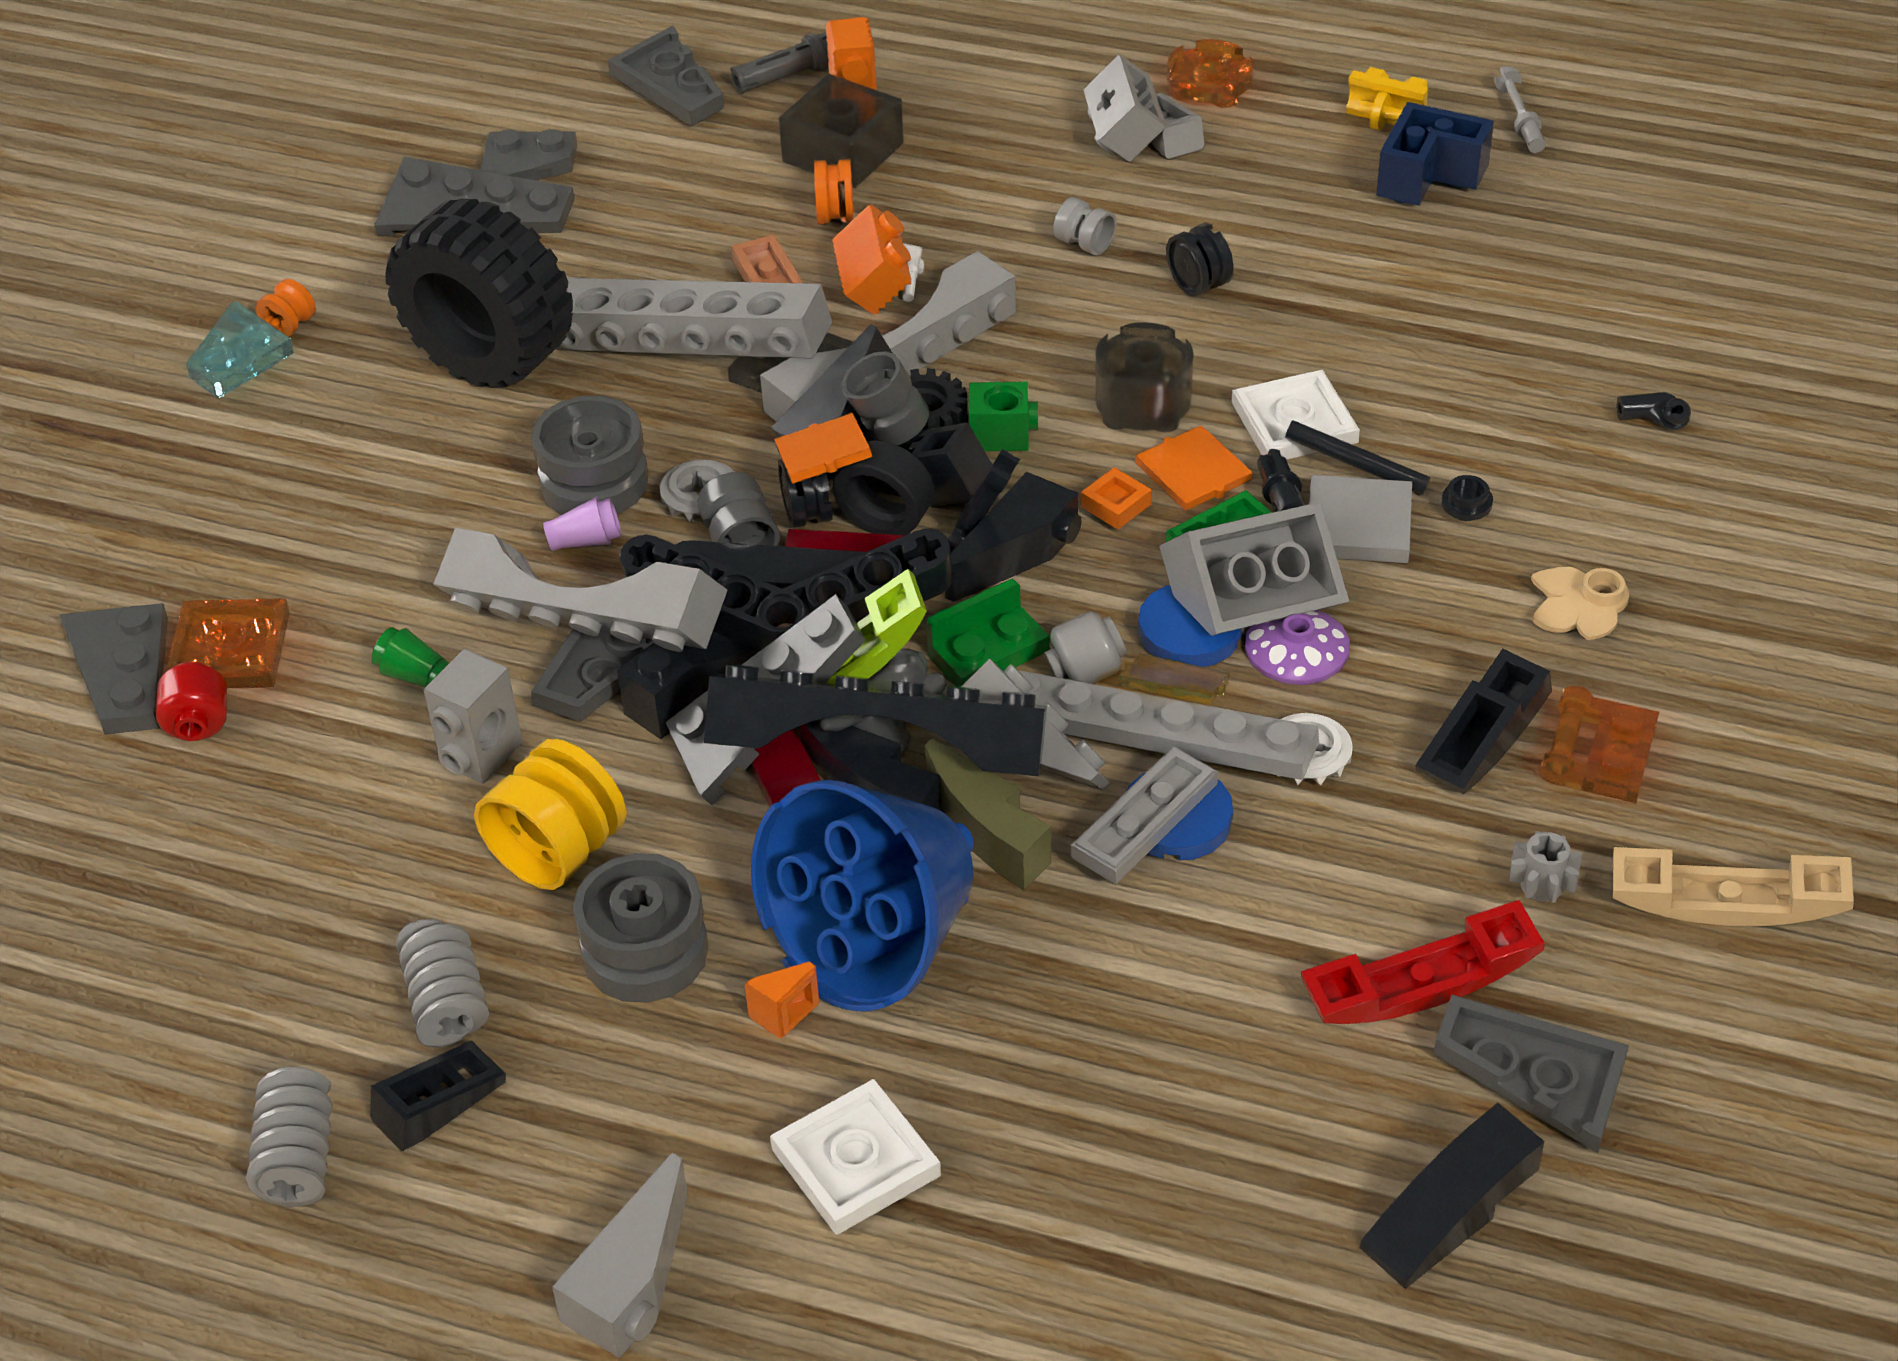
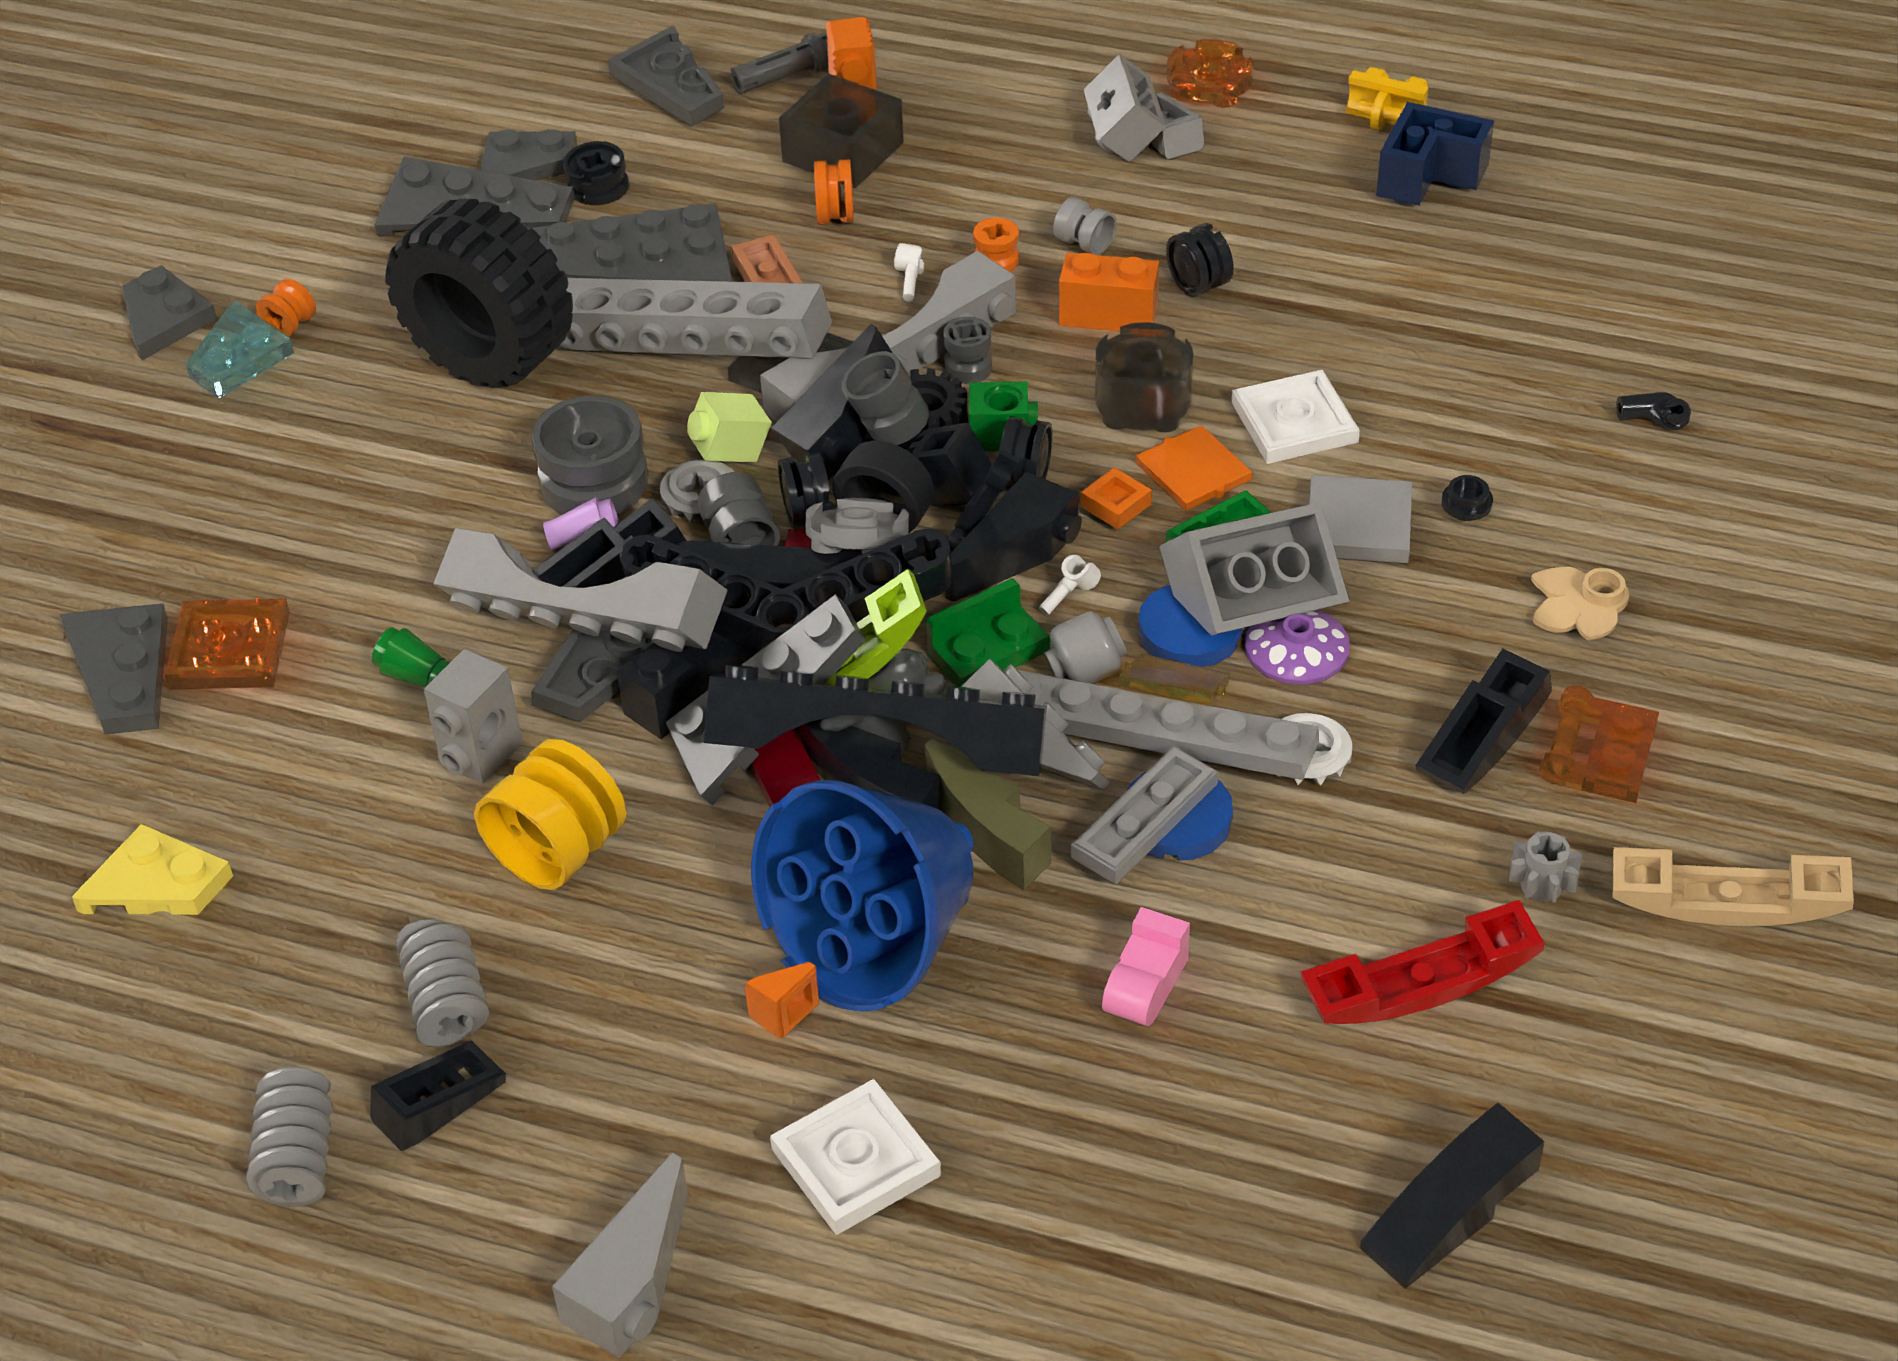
red head [156,662,227,741] -> none
dark grey wheel [573,853,708,1003] -> none
orange piece [774,413,872,484] -> none
orange brick [831,204,911,314] -> none
black axle [1257,448,1305,512] -> none
black bar [1285,420,1431,495] -> none
dark grey wing [1434,995,1629,1153] -> none
light grey piece [1494,66,1546,153] -> none
none -> light yellow wing [72,824,233,915]
none -> dark grey wing [123,265,217,360]
none -> dark grey wing [527,203,732,282]
none -> black slope [533,498,687,588]
none -> black wheel [563,141,629,206]
none -> yellowish green brick [686,392,772,462]
none -> light grey plate [806,498,909,554]
none -> dark grey wheel [944,317,992,384]
none -> orange wheel [973,217,1019,272]
none -> black wheel [999,416,1053,486]
none -> white hand [1038,555,1101,616]
none -> orange brick [1059,253,1159,334]
none -> bright pink leg [1102,907,1190,1027]

